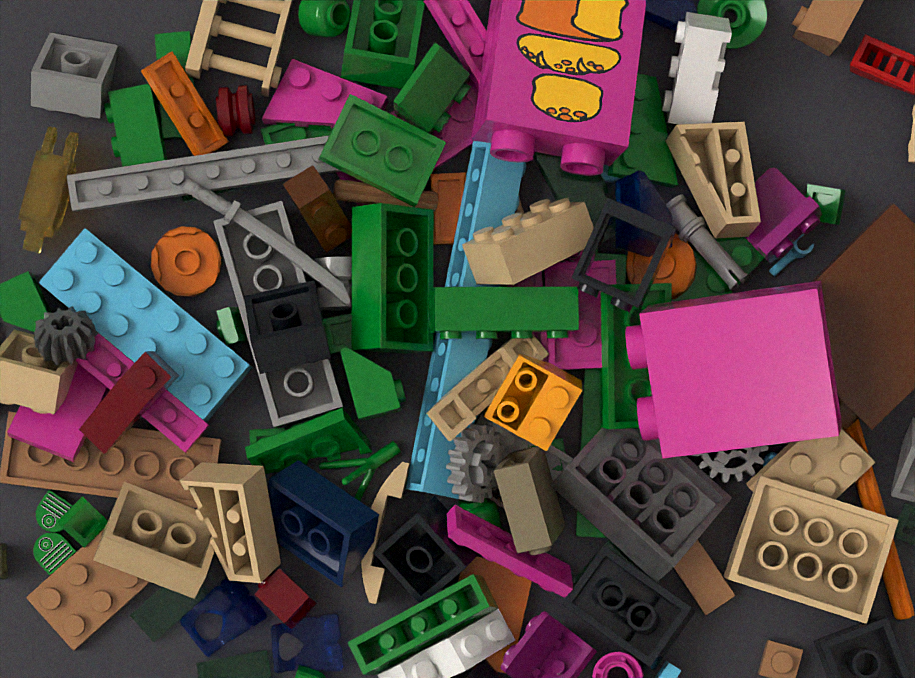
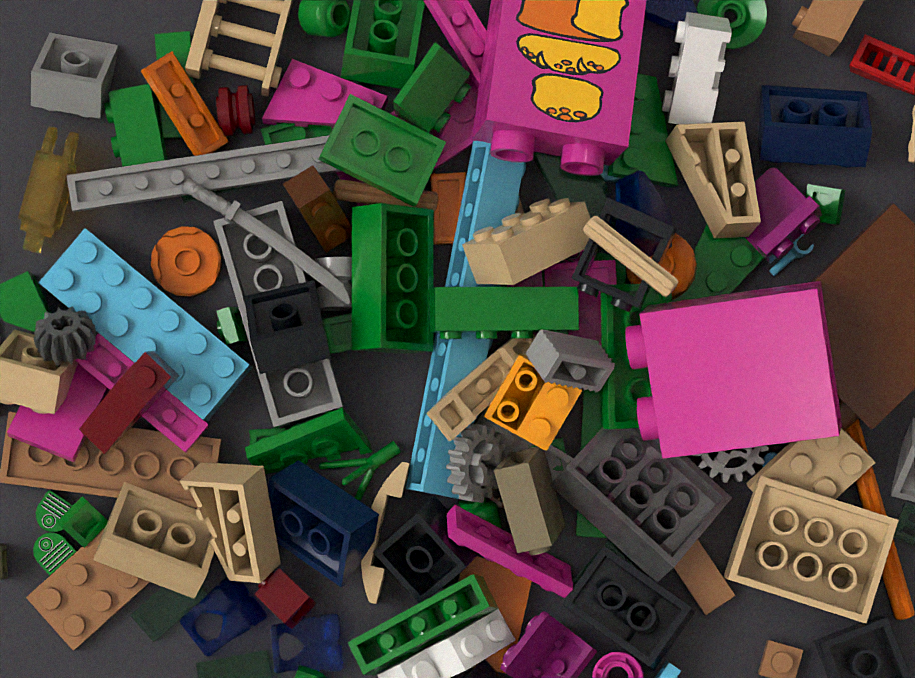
green slope [340,347,406,422] -> none
light grey pin [659,194,749,291] -> none
none -> light grey brick [526,330,615,393]
none -> tan axle [583,216,678,297]
none -> dark blue slope [758,85,872,168]

